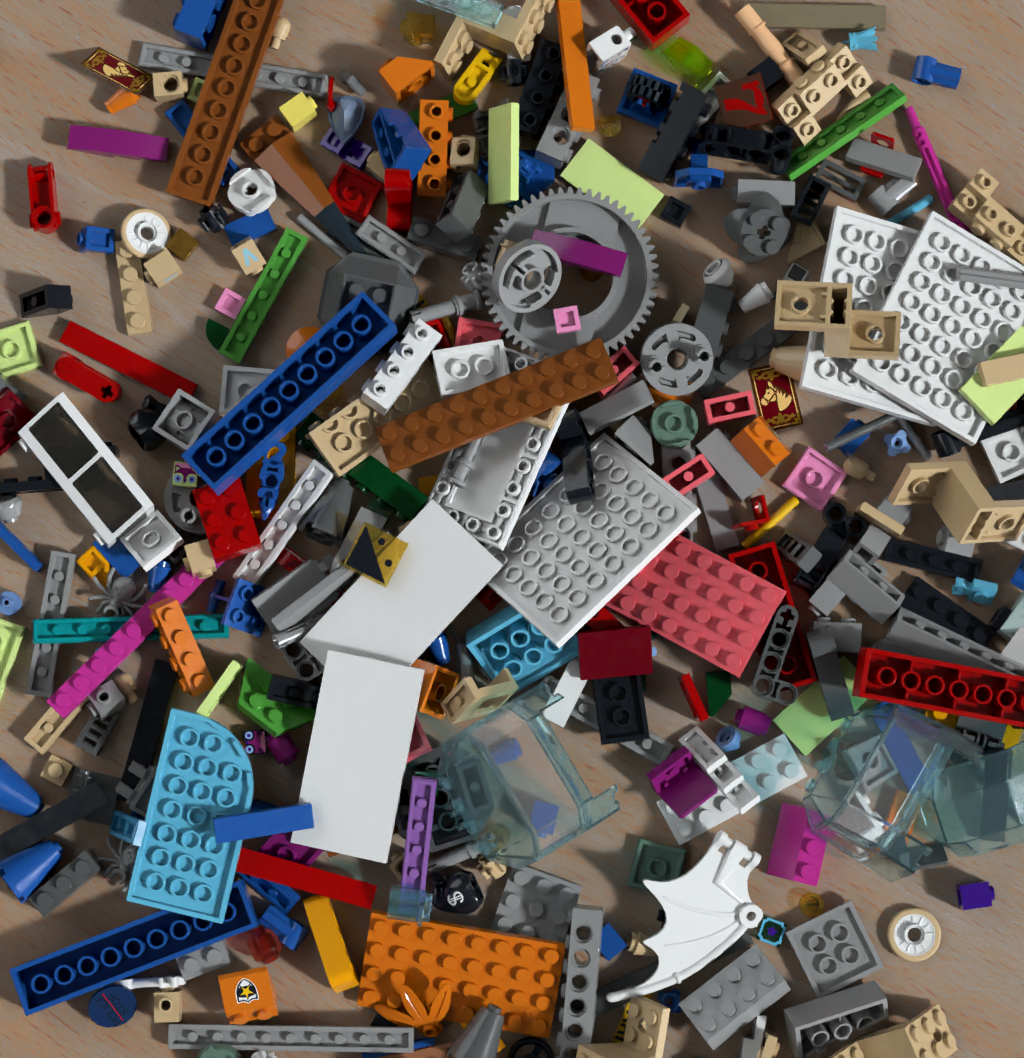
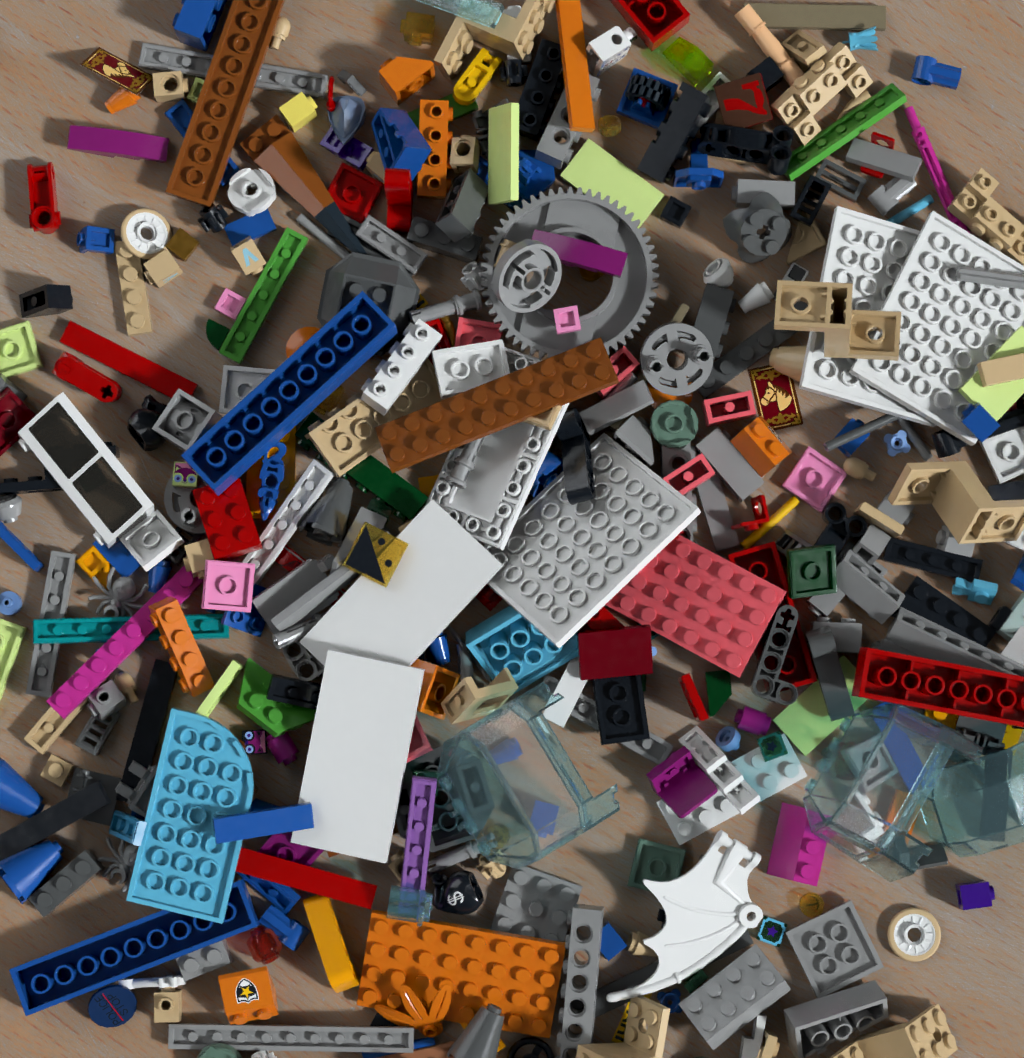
none -> bright pink tile [201,560,255,613]
none -> clear green tile [682,969,708,993]
none -> clear green tile [756,731,788,762]
none -> dark green tile [786,544,837,599]
none -> blue brick [960,402,1000,442]

